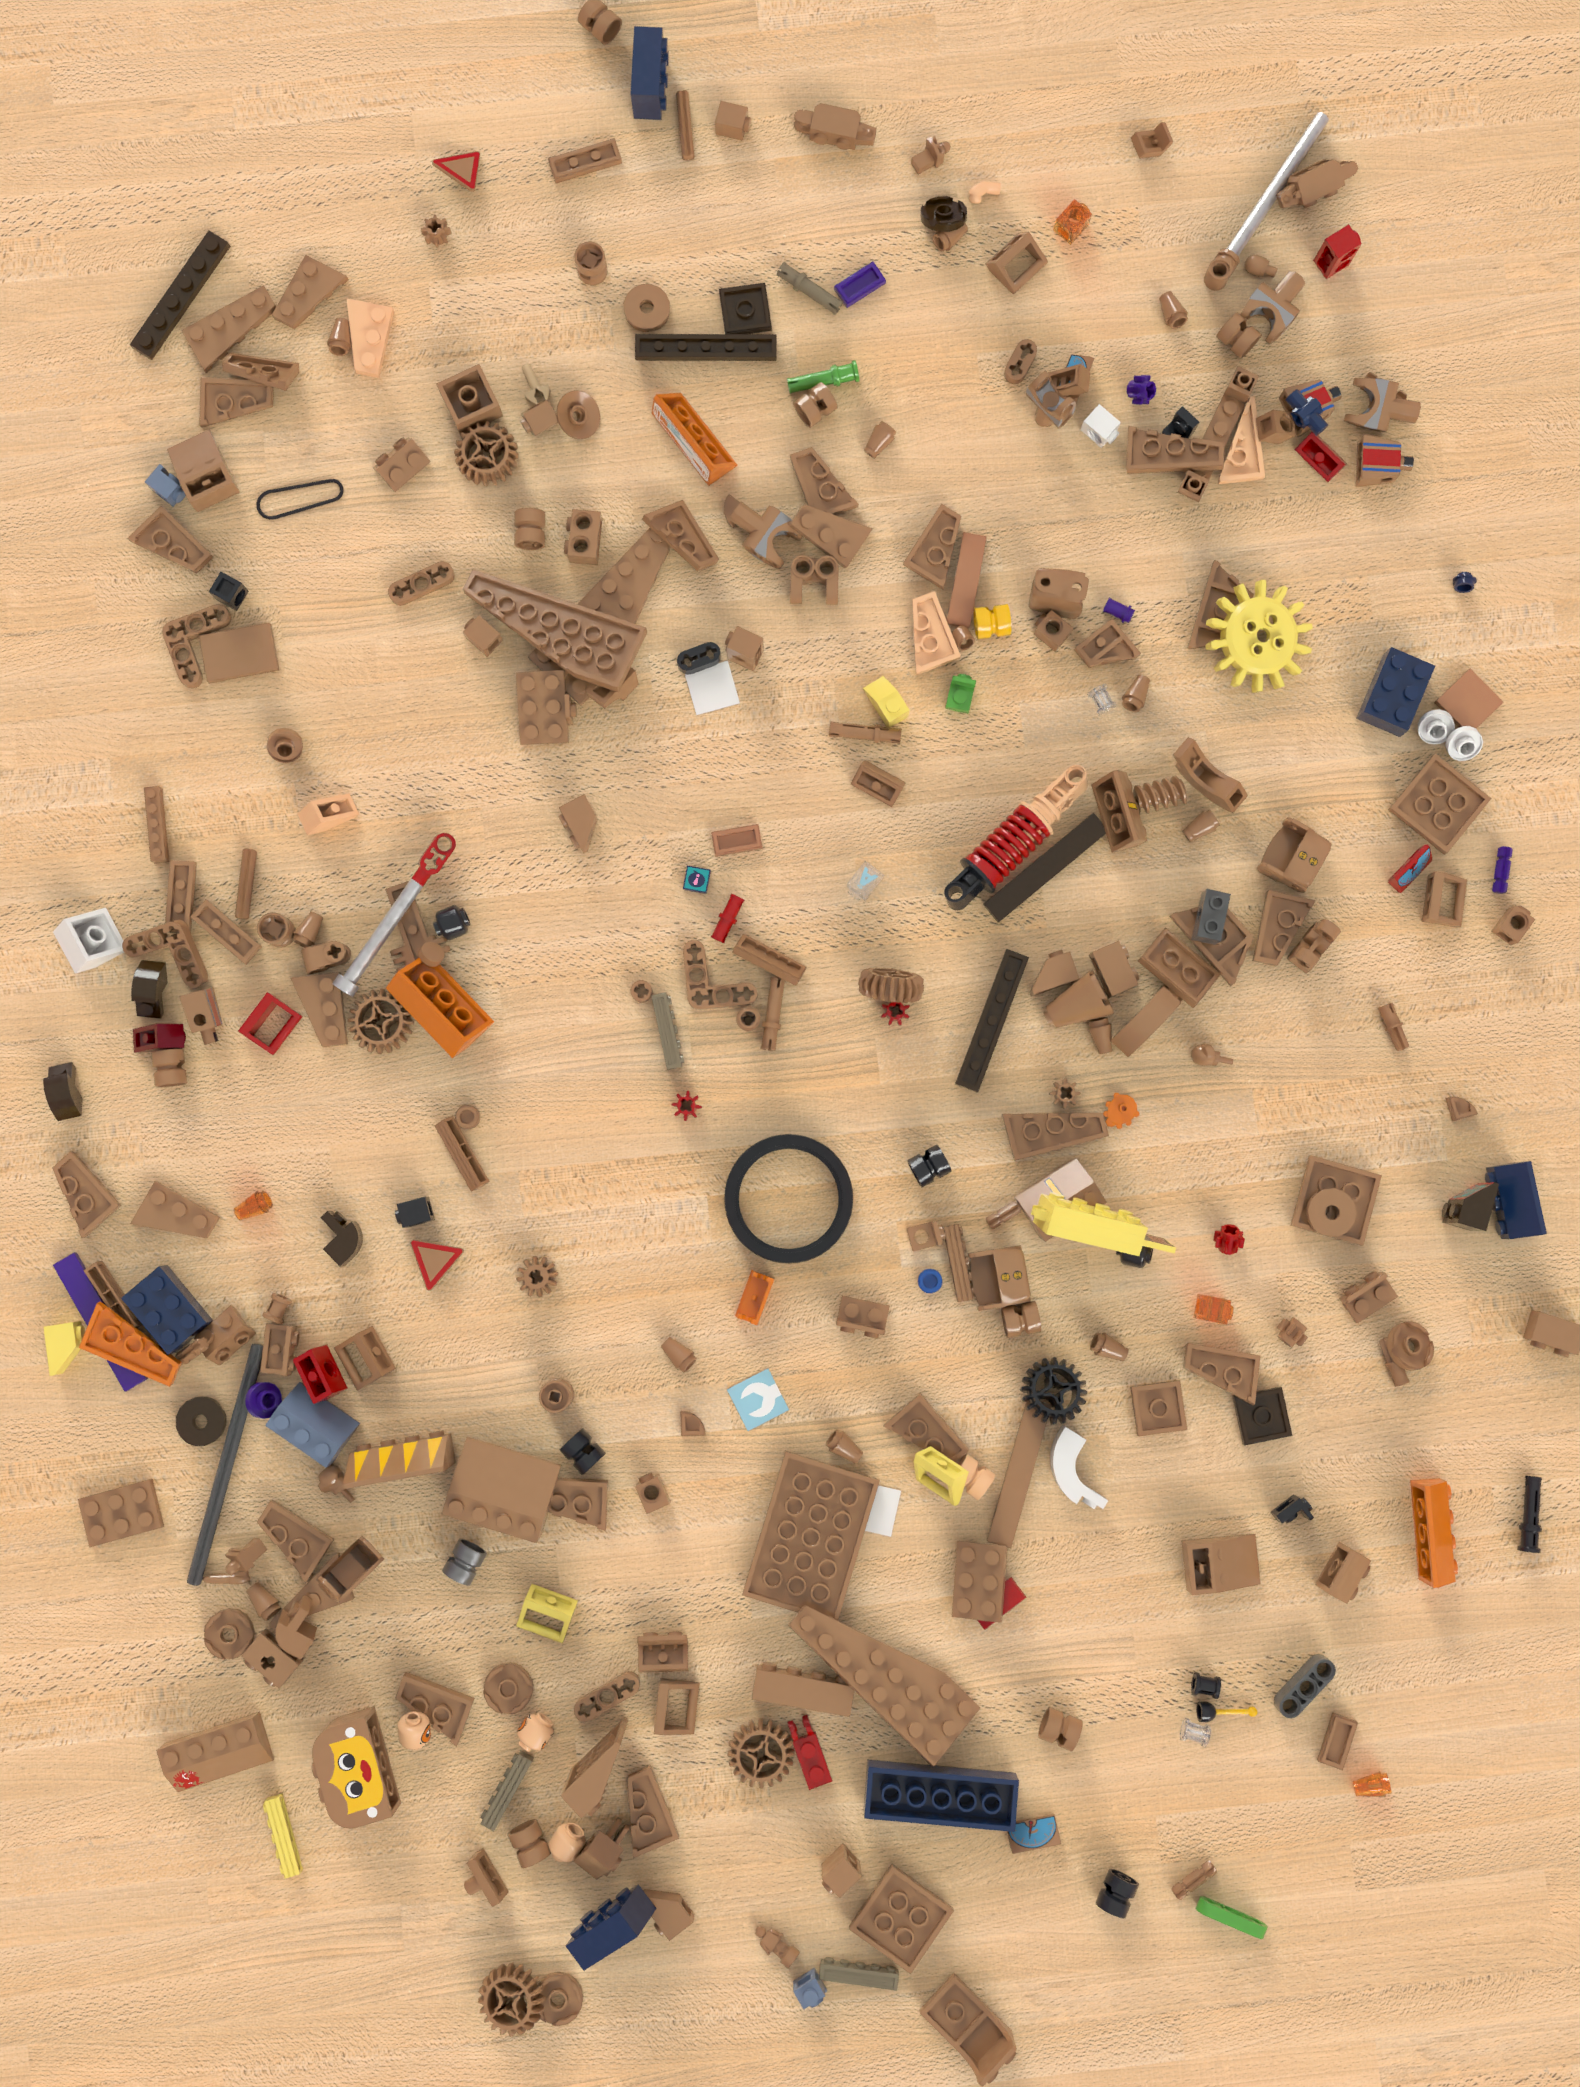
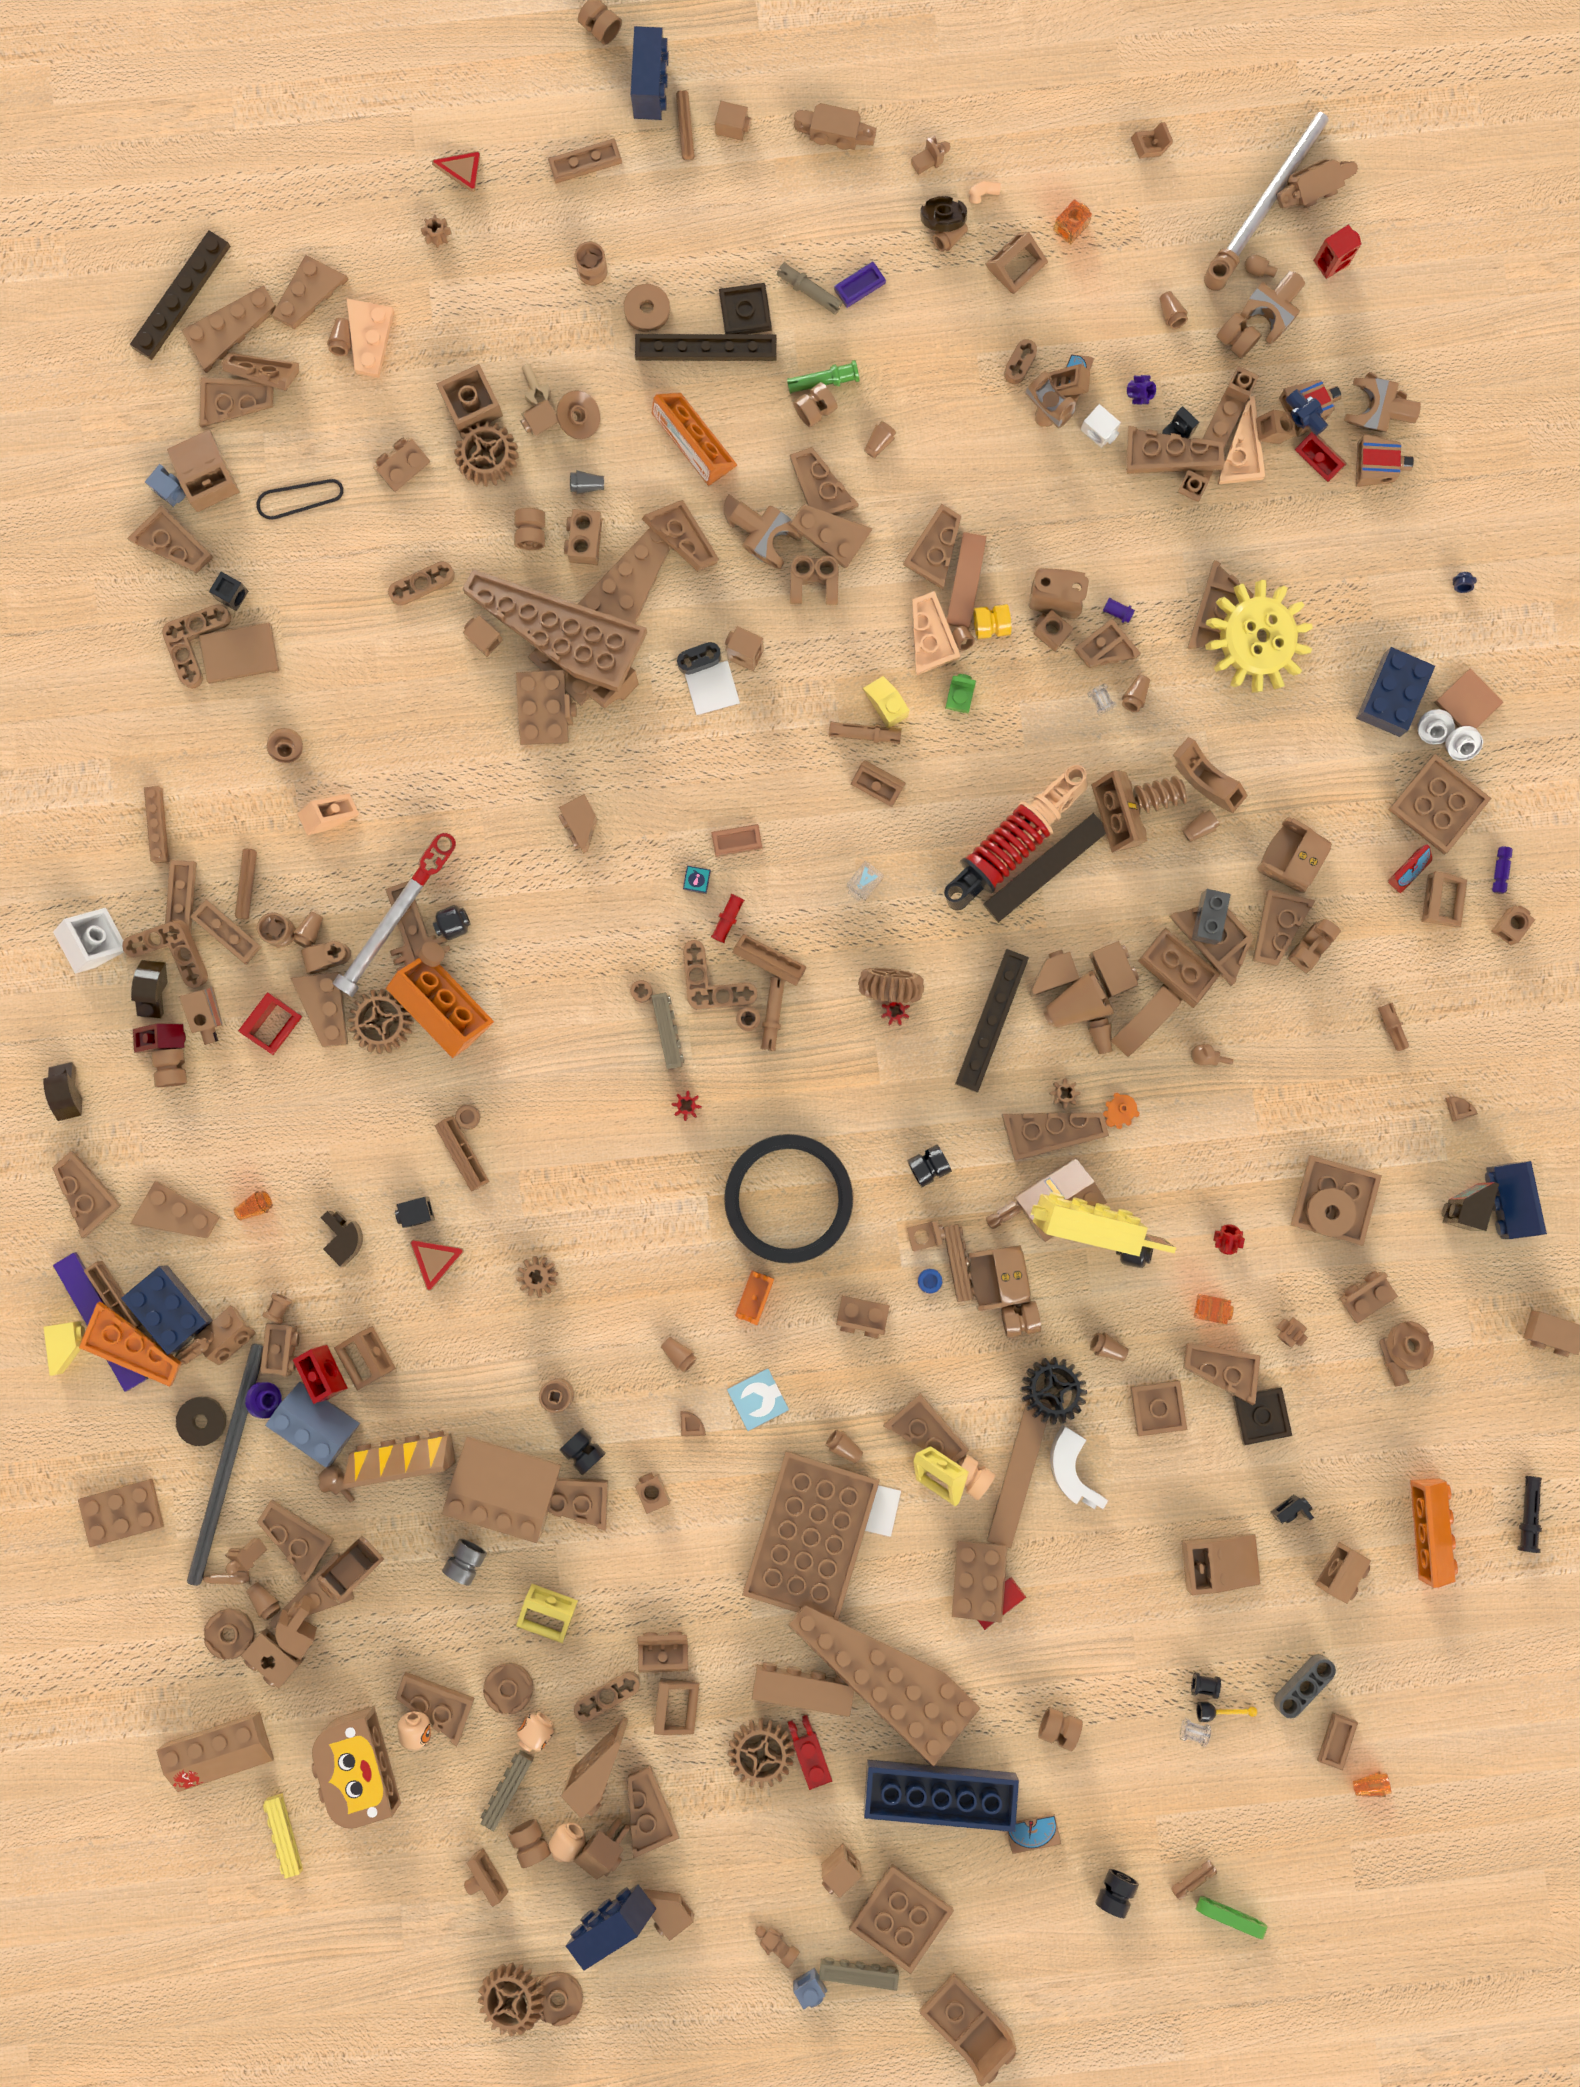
none -> dark grey cone [570,470,604,495]

